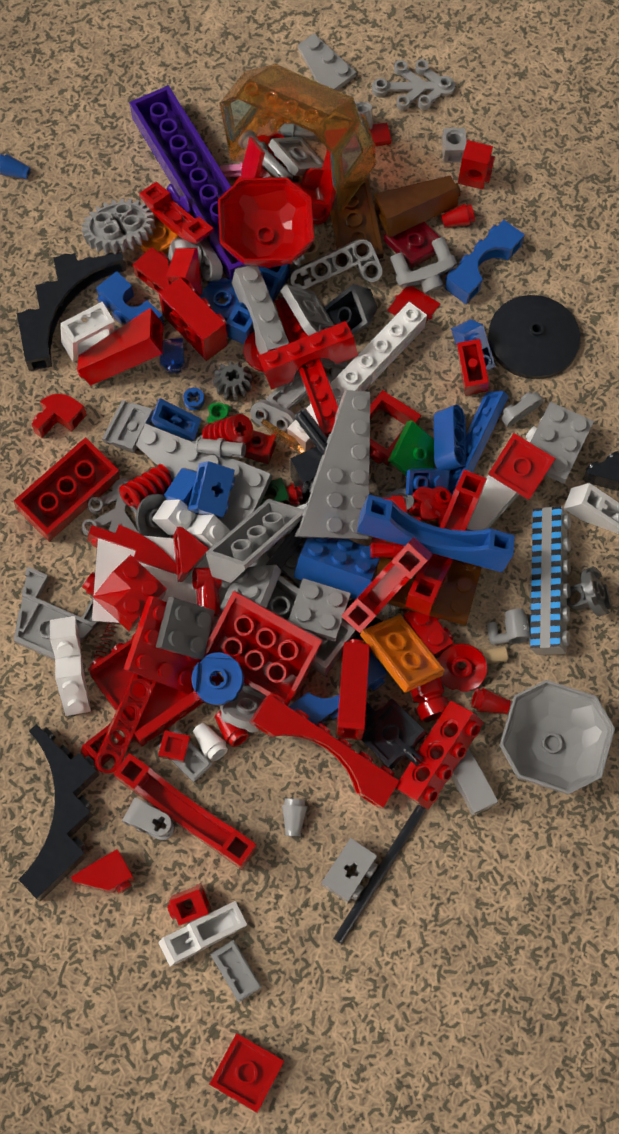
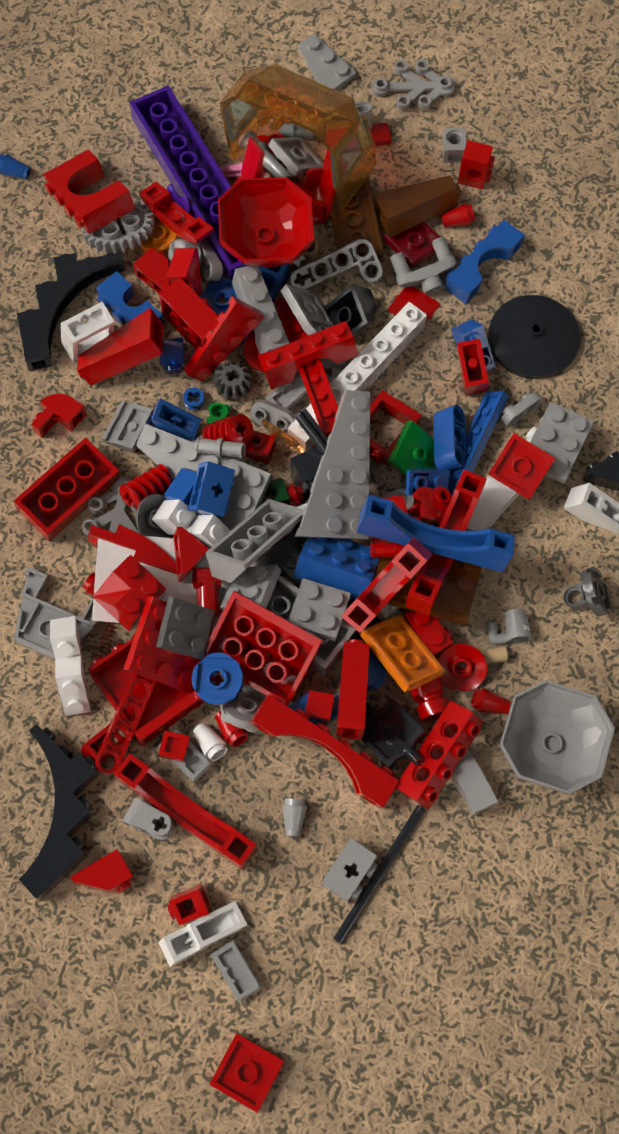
brick [530,506,571,655] -> none
none -> red arch [43,149,136,234]
none -> red wing [184,296,265,381]
none -> red tile [305,690,334,721]

